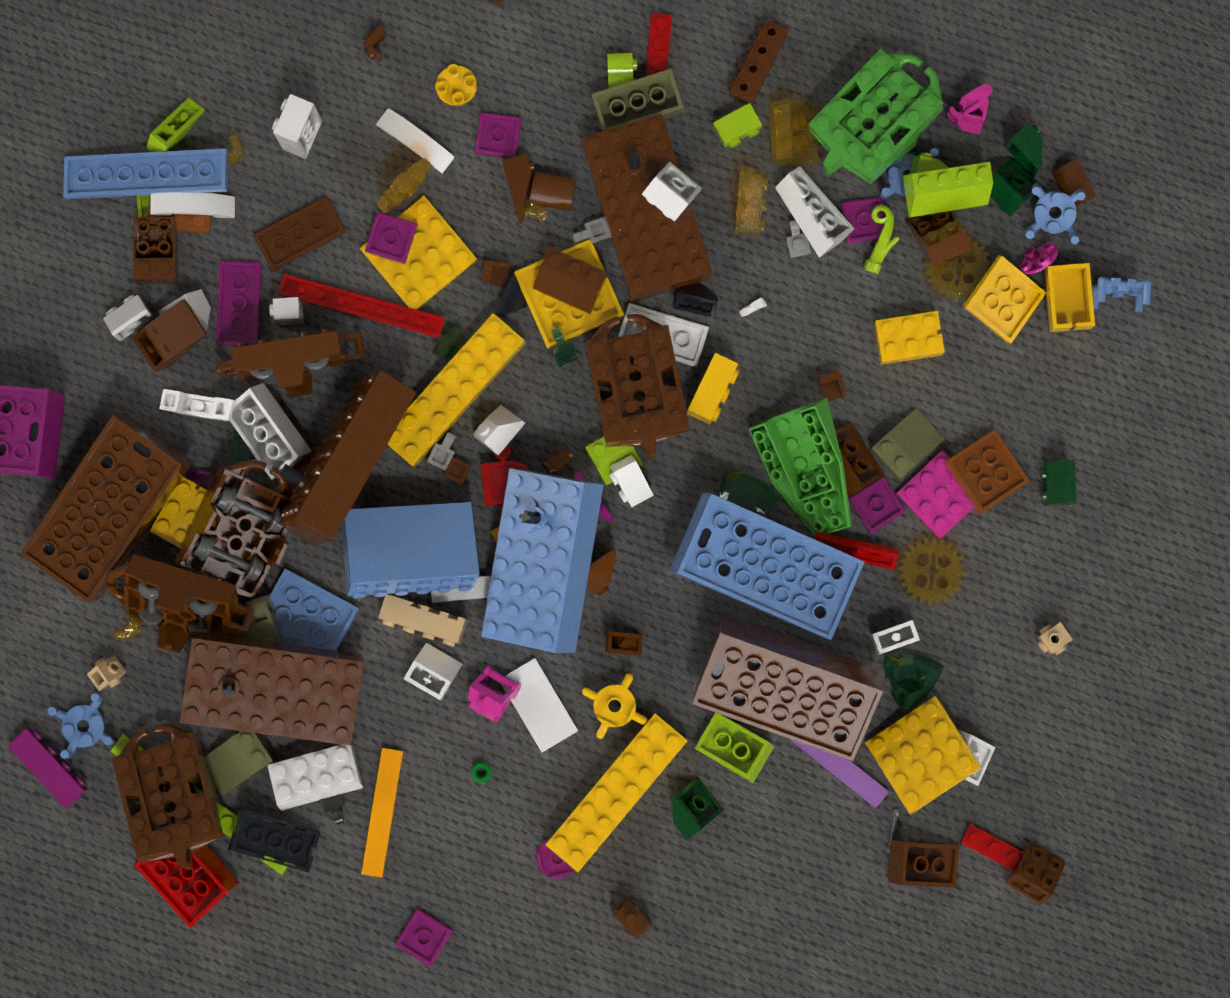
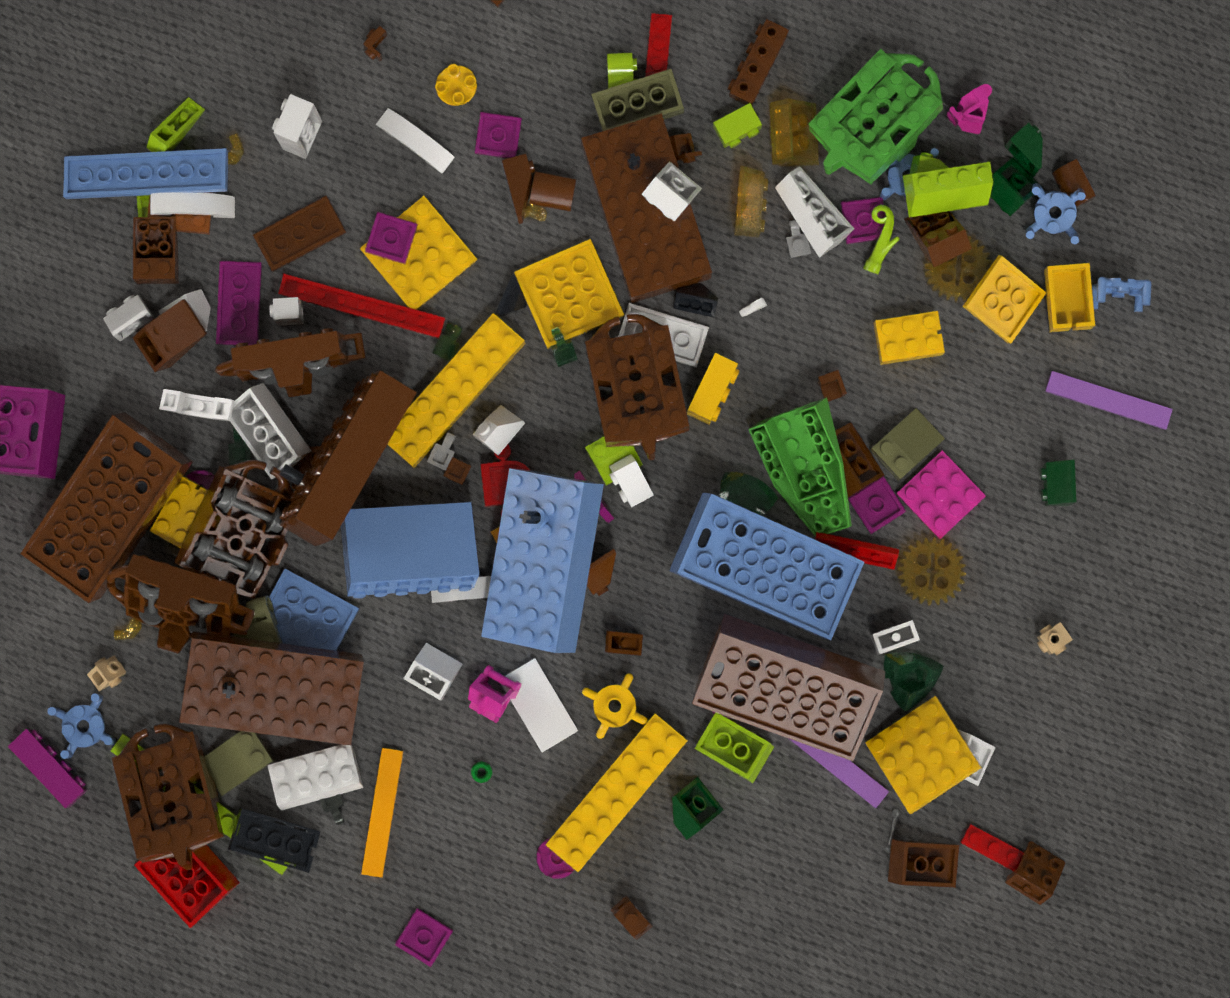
clear yellow gear [377,158,433,213] -> none
tan wedge [378,594,468,647] -> none
reddish brown panel [482,260,511,287] -> none
reddish brown slope [533,247,608,314] -> none
reddish brown cone [542,448,574,475] -> none
light grey plate [572,217,611,244] -> none
dark orange plate [944,429,1030,515] -> none
dark pink dish [1019,242,1058,274] -> none
none -> reddish brown bracket [669,133,702,164]
none -> medium lavender tile [1045,371,1173,430]

